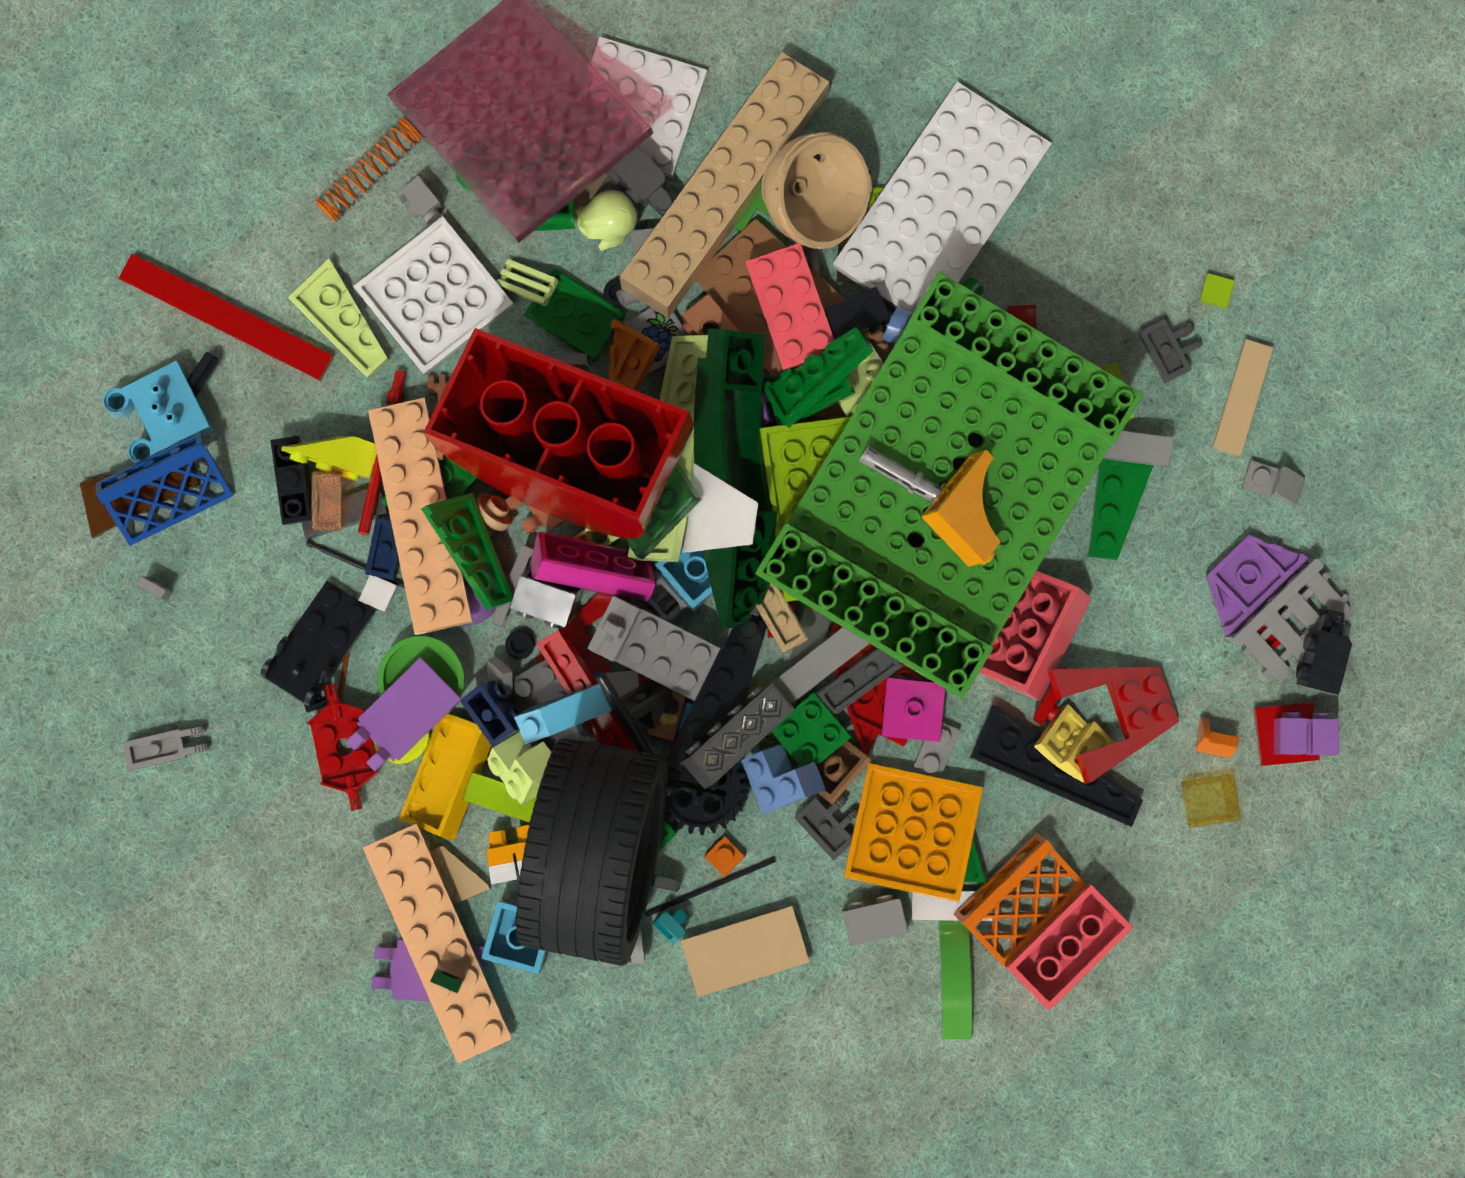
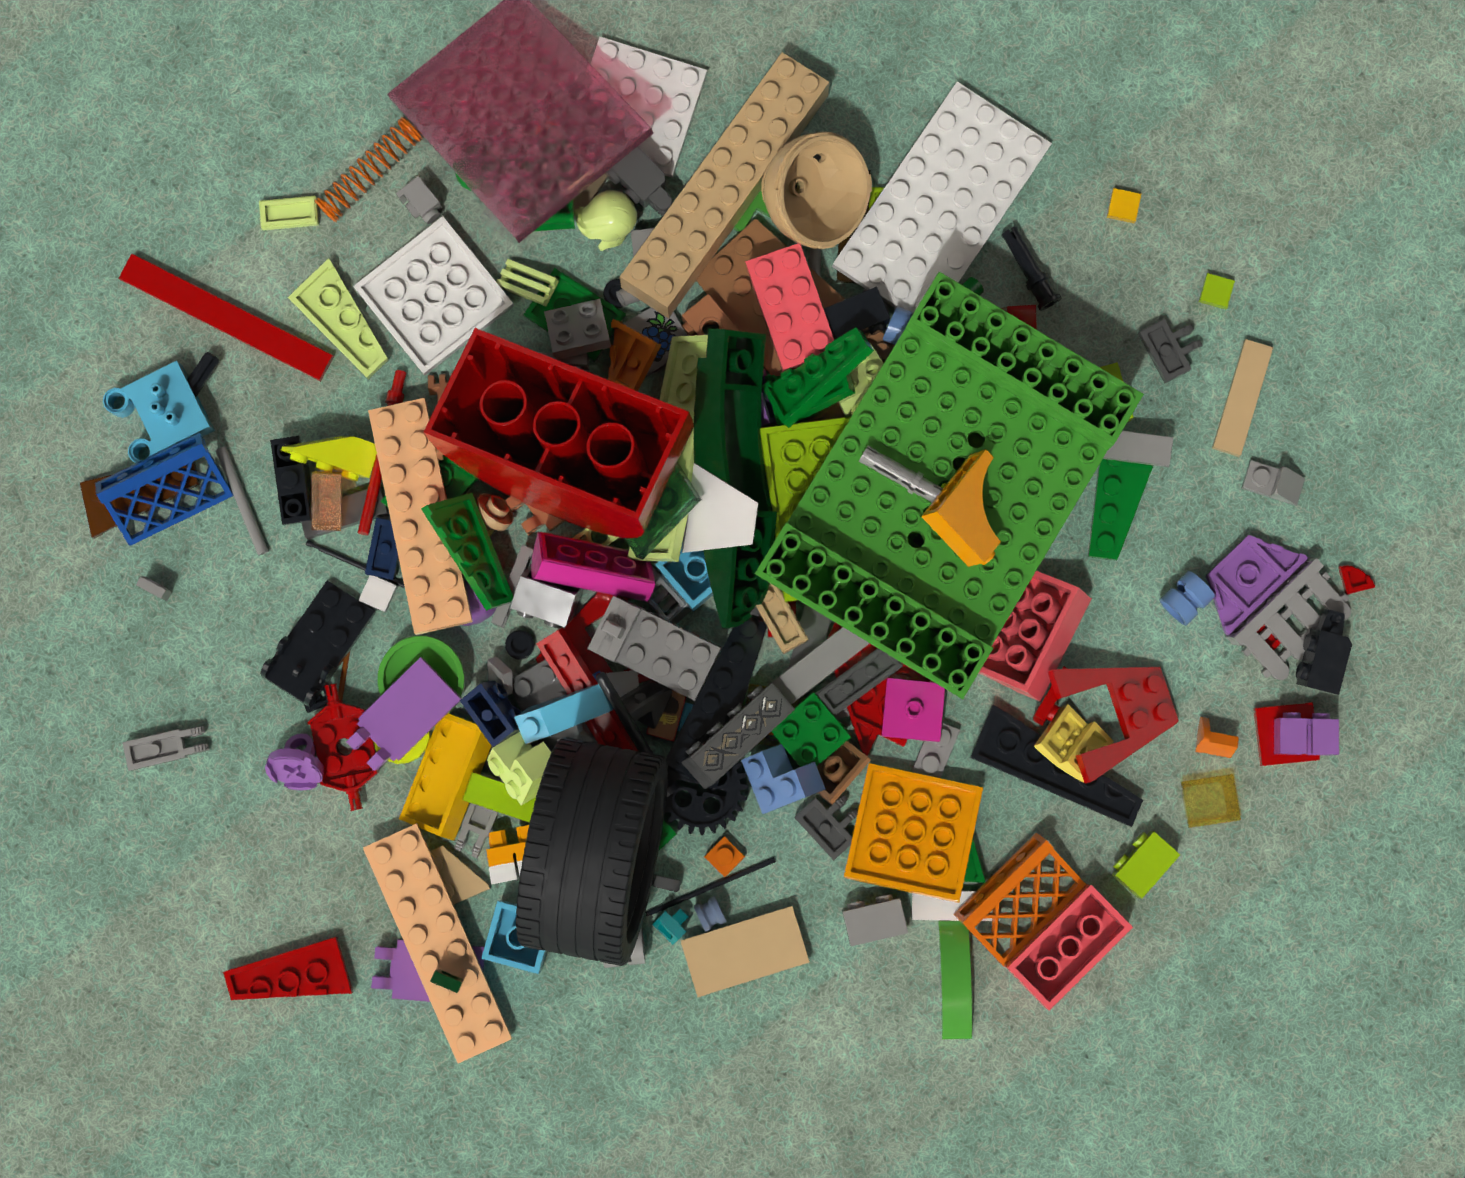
none -> light grey piece [215,446,269,556]
none -> red wing [223,937,354,1000]
none -> yellowish green tile [259,196,319,230]
none -> medium lavender tile [265,733,325,791]
none -> light grey hinge [454,773,504,858]
none -> light grey plate [545,299,611,360]
none -> sand blue wheel [694,896,727,932]
none -> black pin [1001,226,1062,311]
none -> yellow tile [1107,188,1141,223]
none -> lime brick [1112,831,1180,899]
none -> medium blue wheel [1159,571,1215,626]
none -> red tile [1338,566,1375,595]

